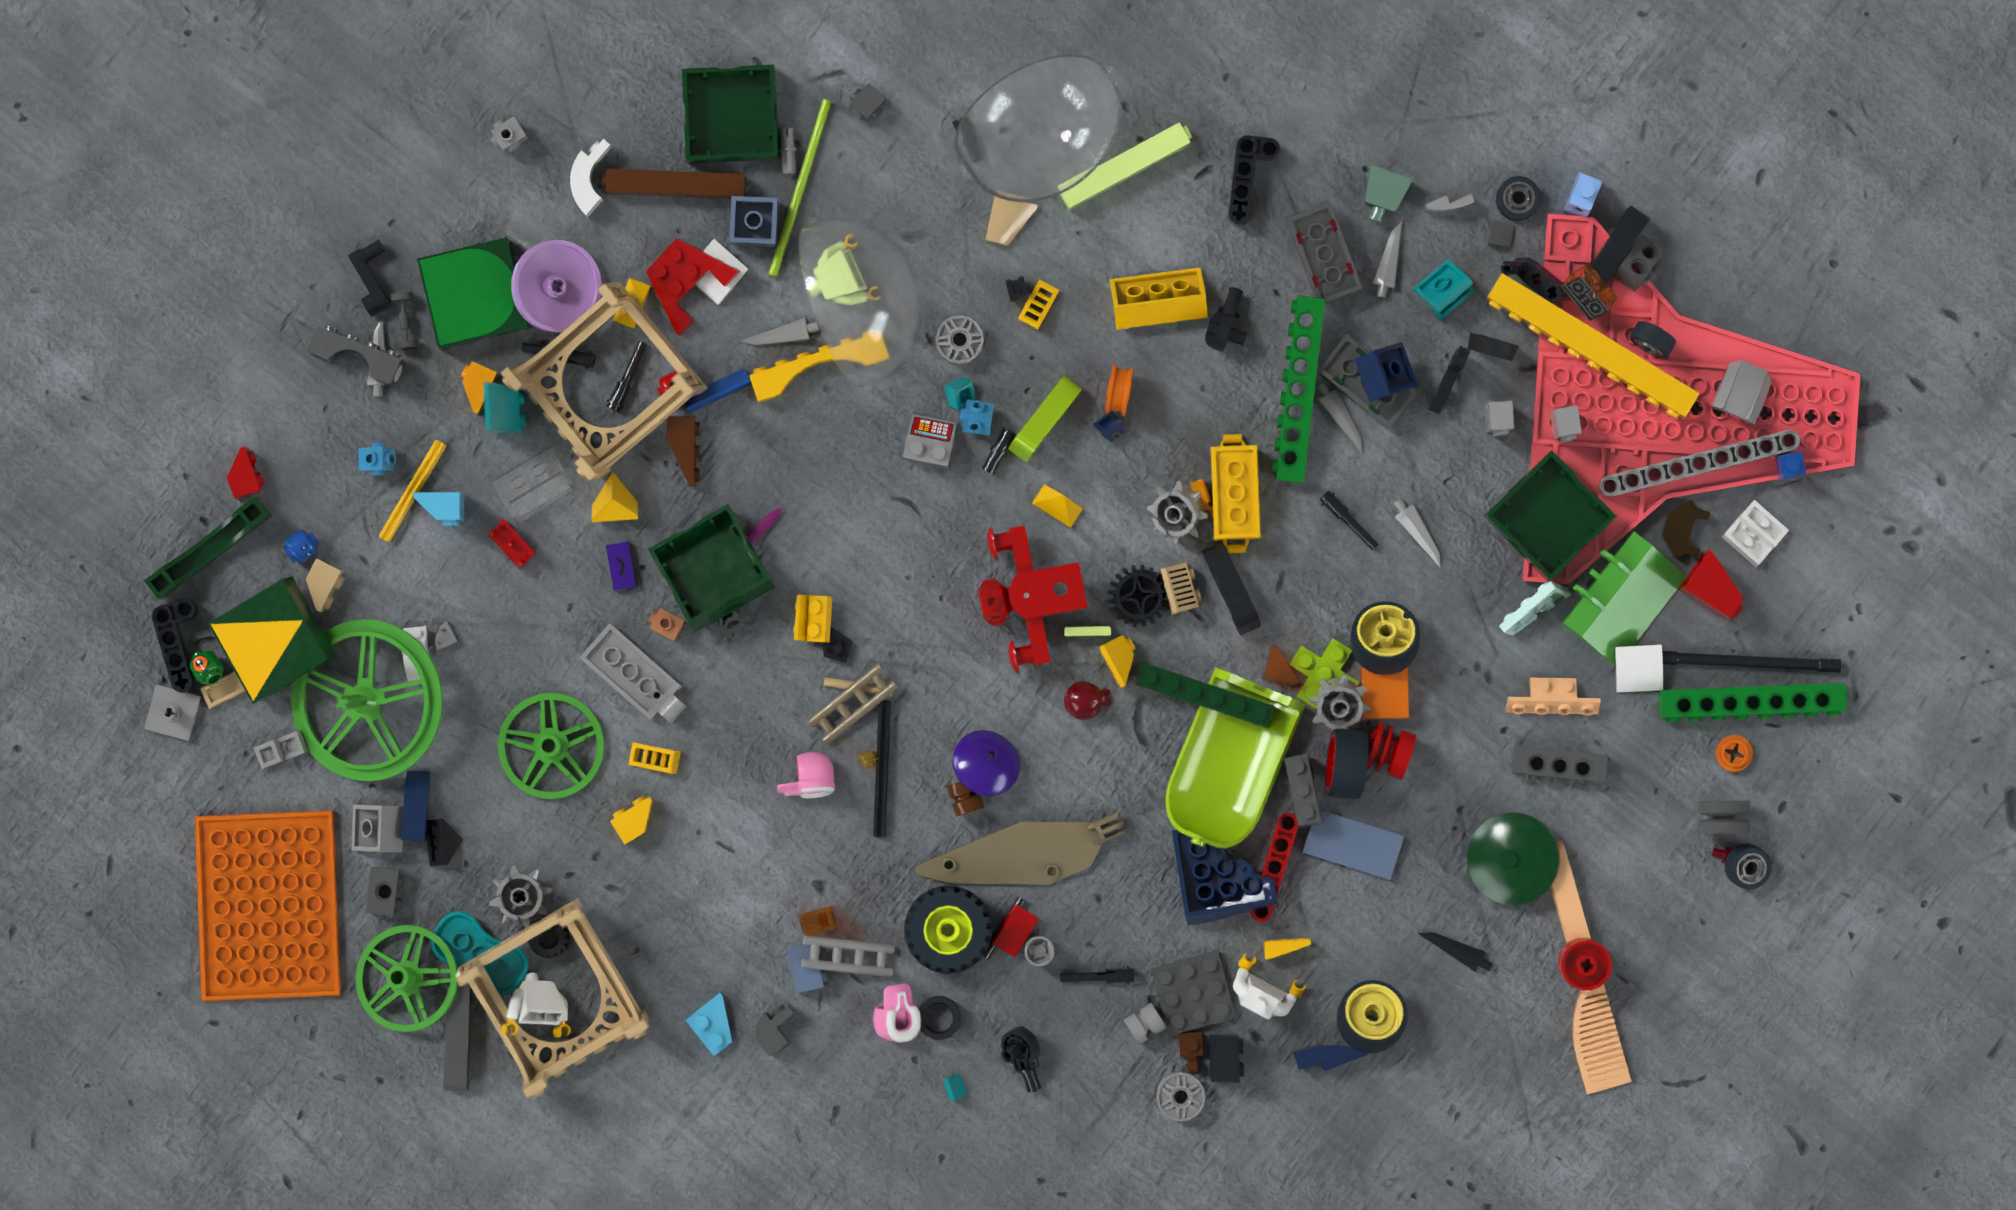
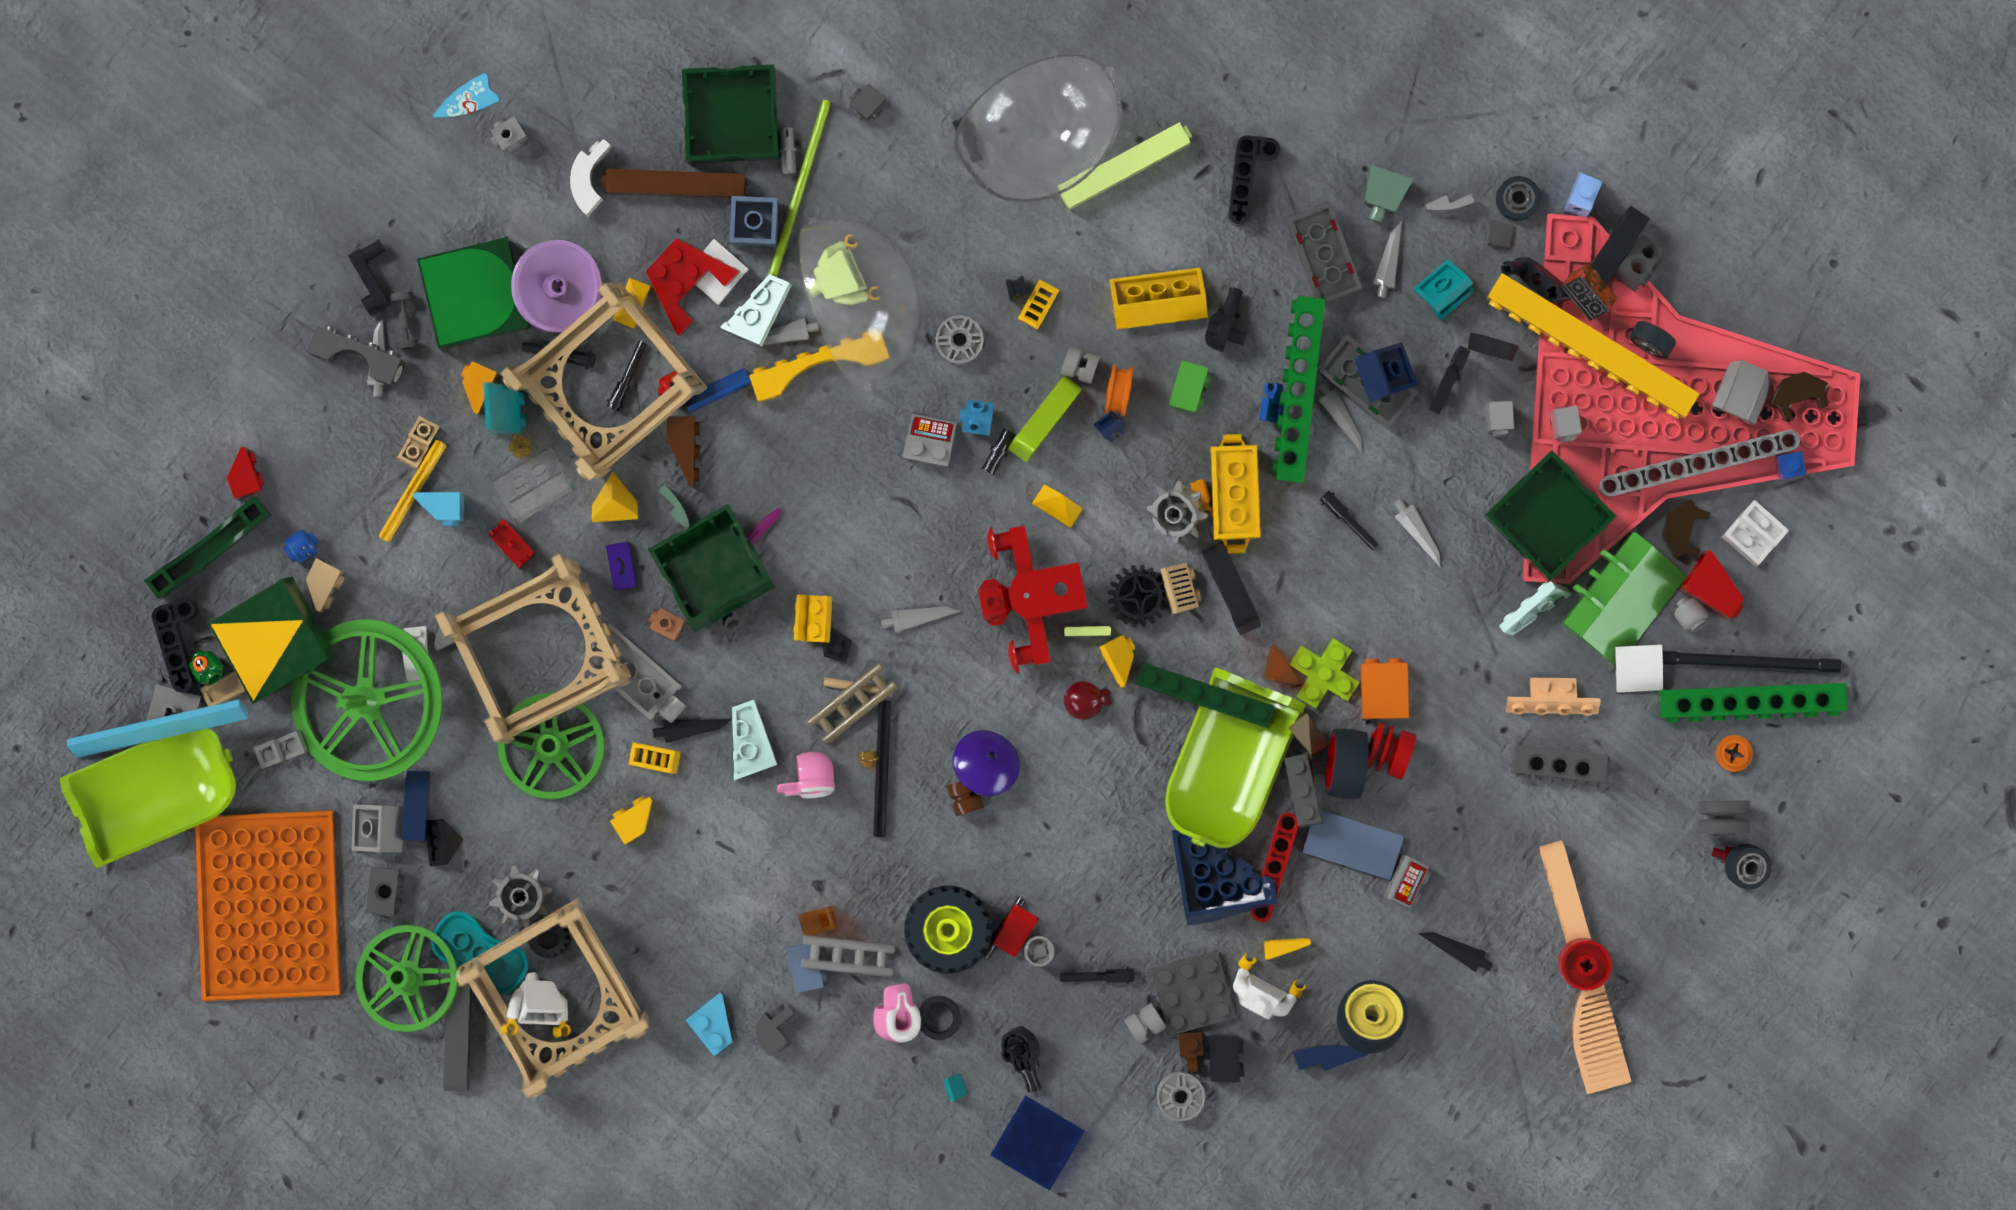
dark azure brick [358,443,396,476] -> none
dark tan wing [915,811,1128,885] -> none
teal slope [944,377,976,410] -> none
tan slope [985,195,1038,246] -> none
light grey brick [1308,674,1371,731] -> none
wheel [1350,601,1420,675] -> none
dark green dish [1467,812,1560,905] -> none
none -> lime panel [59,728,236,868]
none -> medium azure tile [67,700,248,758]
none -> tan slope [397,416,439,470]
none -> medium azure sticker [432,73,499,117]
none -> tan arch [435,554,631,744]
none -> clear yellow plate [509,435,532,458]
none -> black bar [652,719,732,743]
none -> sand green slope [659,485,691,529]
none -> light aqua wing [720,274,792,347]
none -> light aqua wing [732,700,778,780]
none -> light grey bar [881,606,961,633]
none -> clear blue plate [990,1095,1085,1191]
none -> light grey wheel [1060,346,1100,384]
none -> bright green brick [1168,360,1211,414]
none -> blue plate [1259,382,1284,424]
none -> dark tan slope [1289,714,1329,759]
none -> slope [1383,855,1431,909]
none -> light grey head [1674,597,1709,632]
none -> dark brown piece [1769,372,1828,422]

